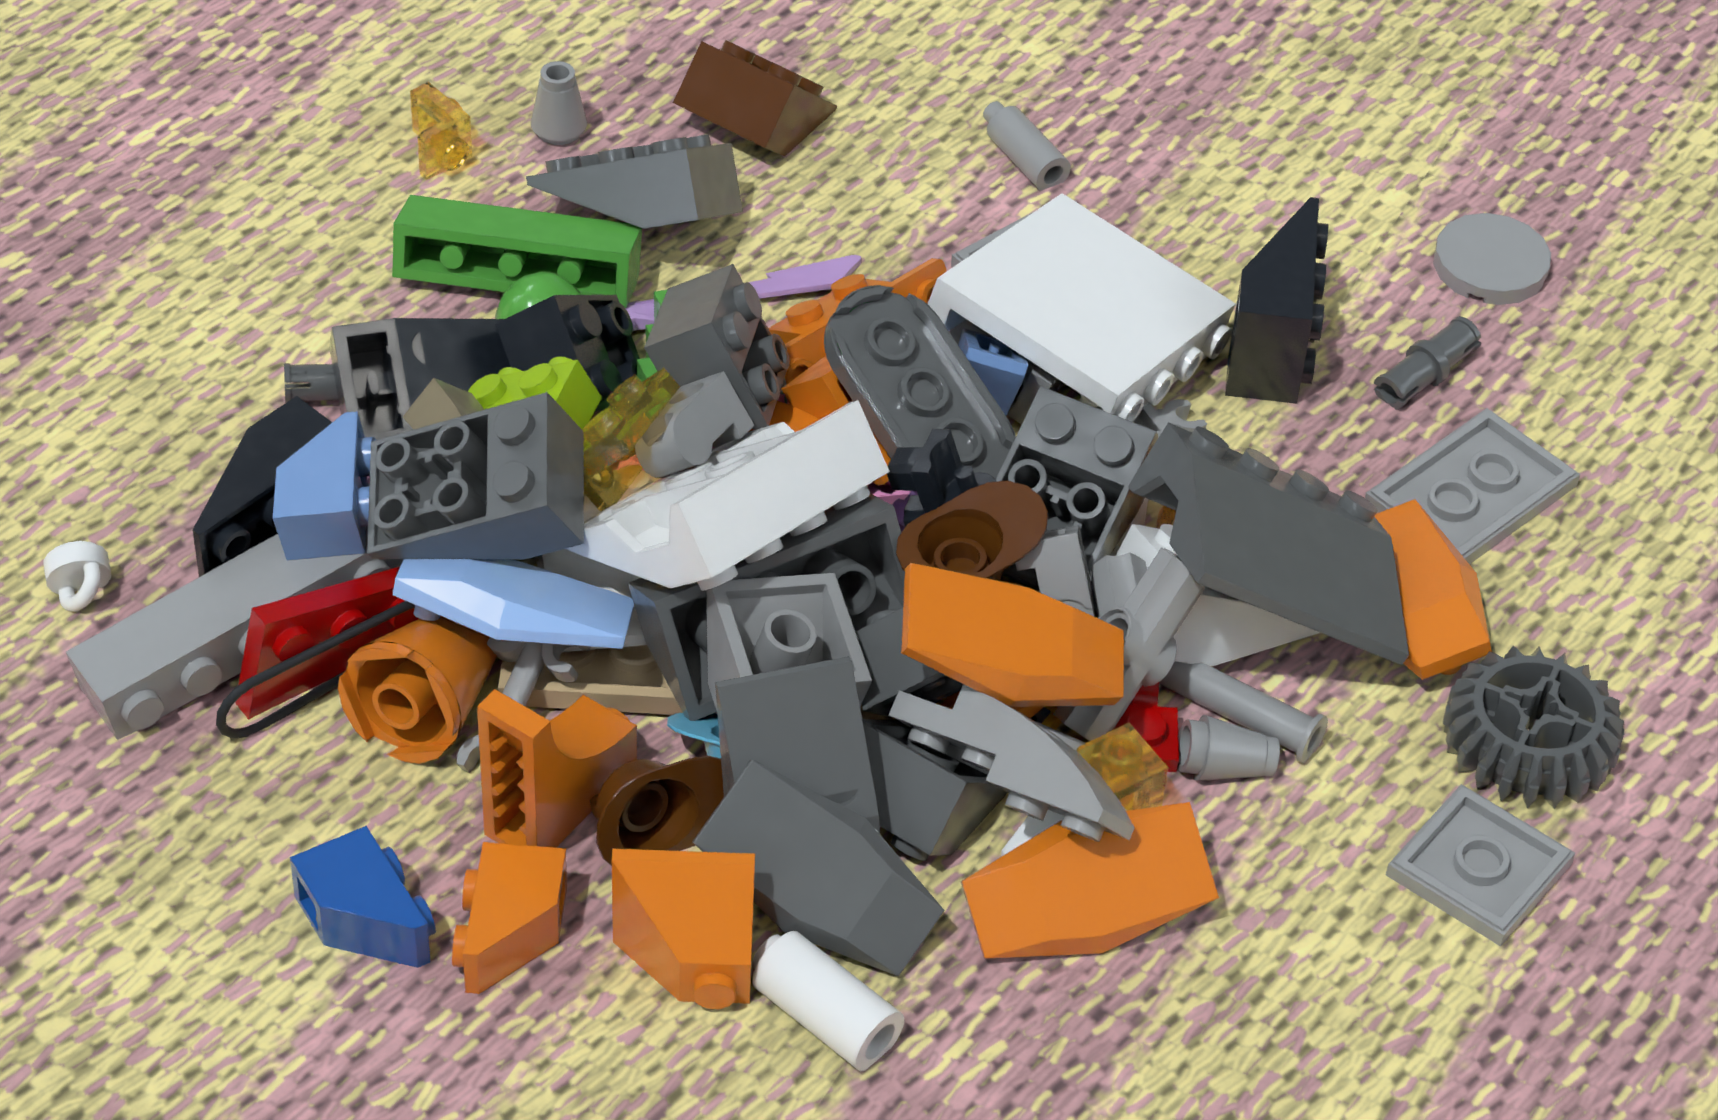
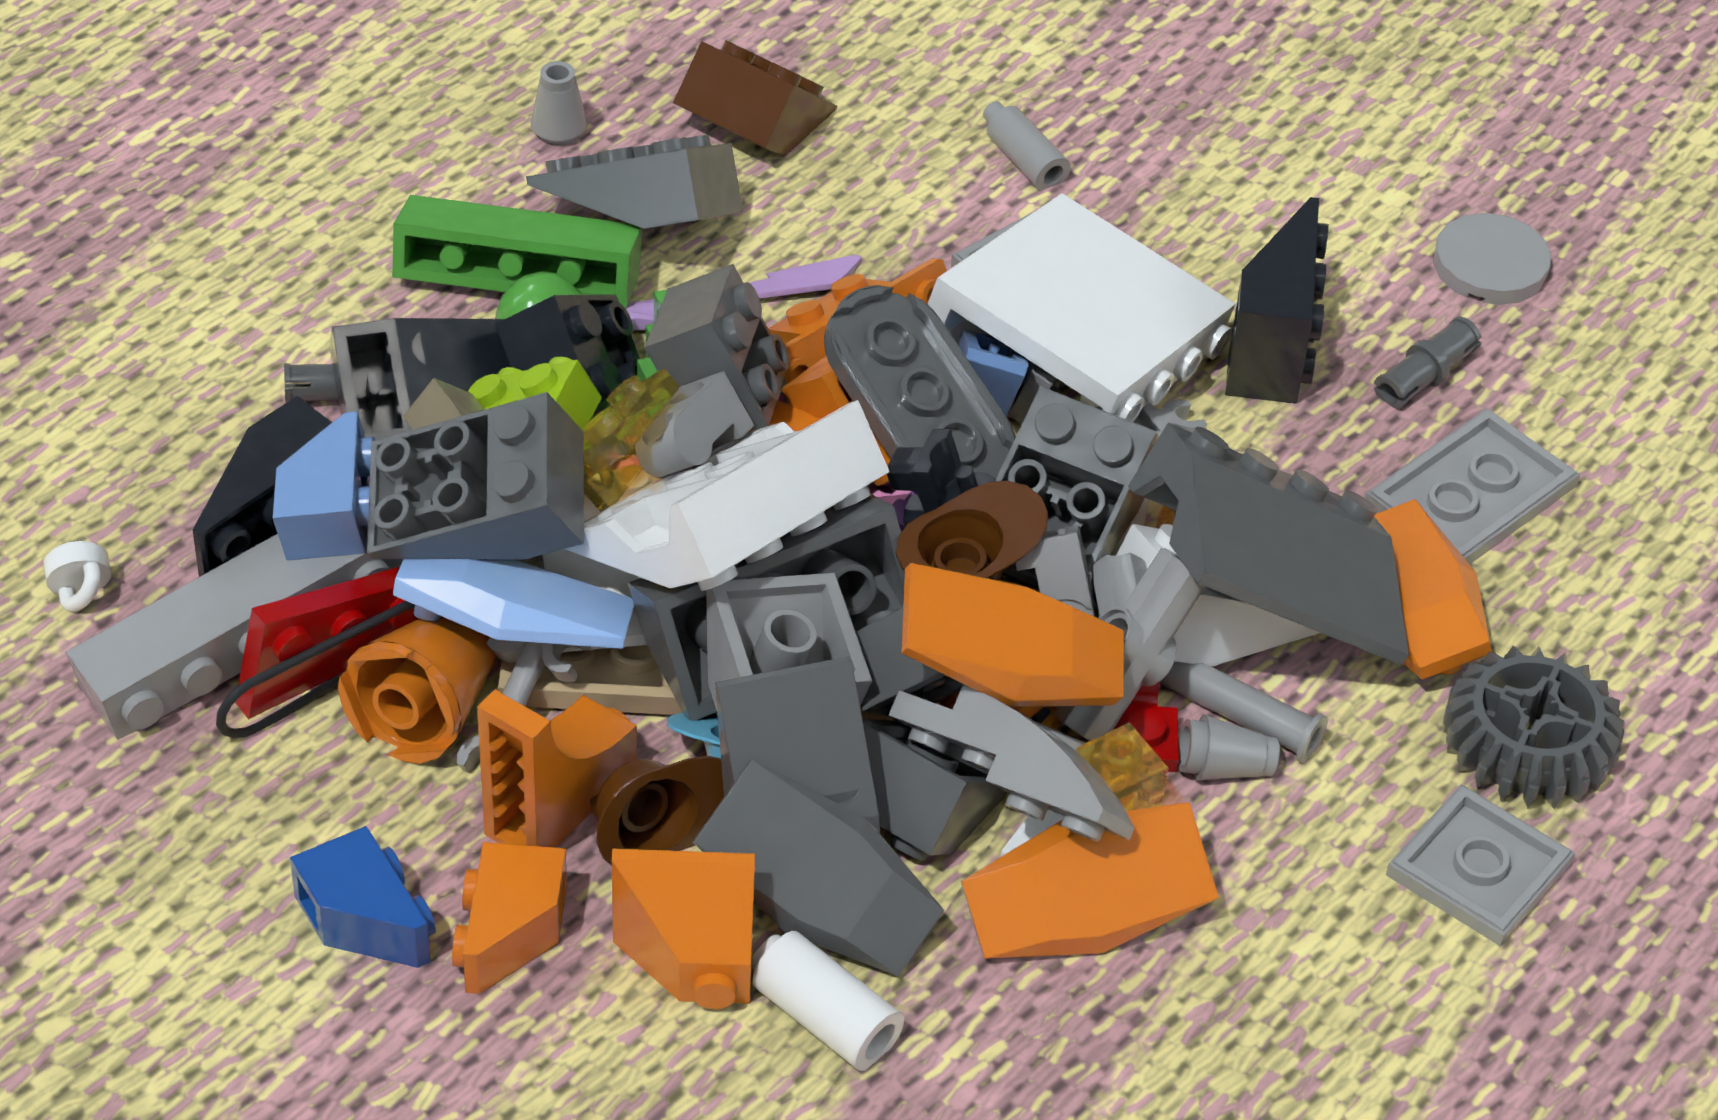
clear yellow bracket [410,82,472,180] -> none

